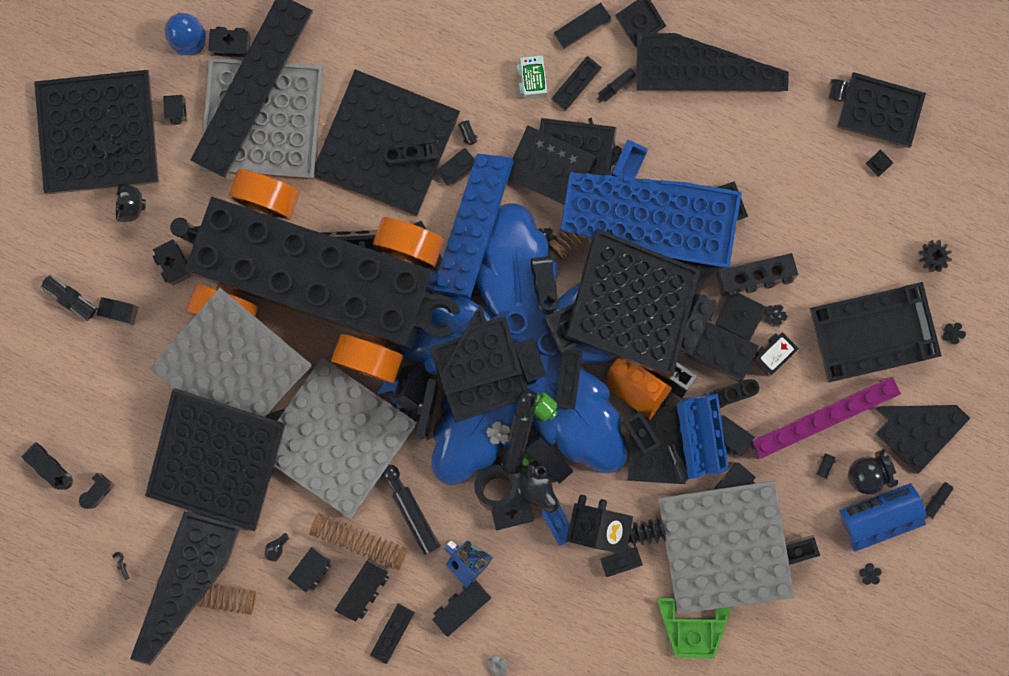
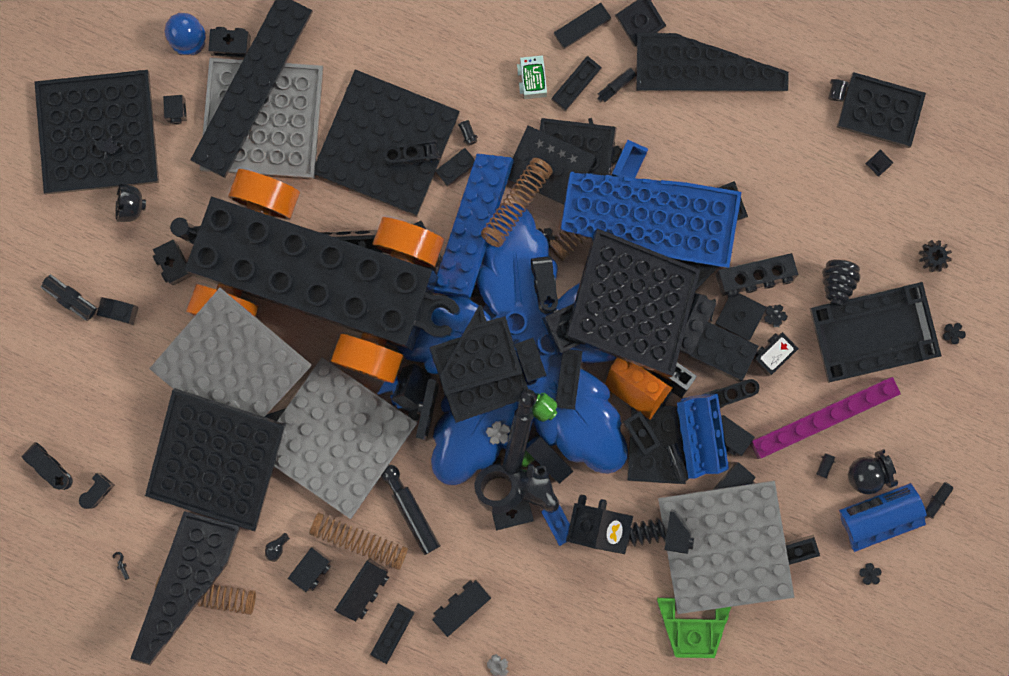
torso [444,540,493,588] -> none
black plate [600,547,643,578] -> none
black wing [875,405,970,474] -> none
none -> medium nougat piece [481,158,553,247]
none -> black slope [664,509,695,554]
none -> black piece [822,259,861,306]

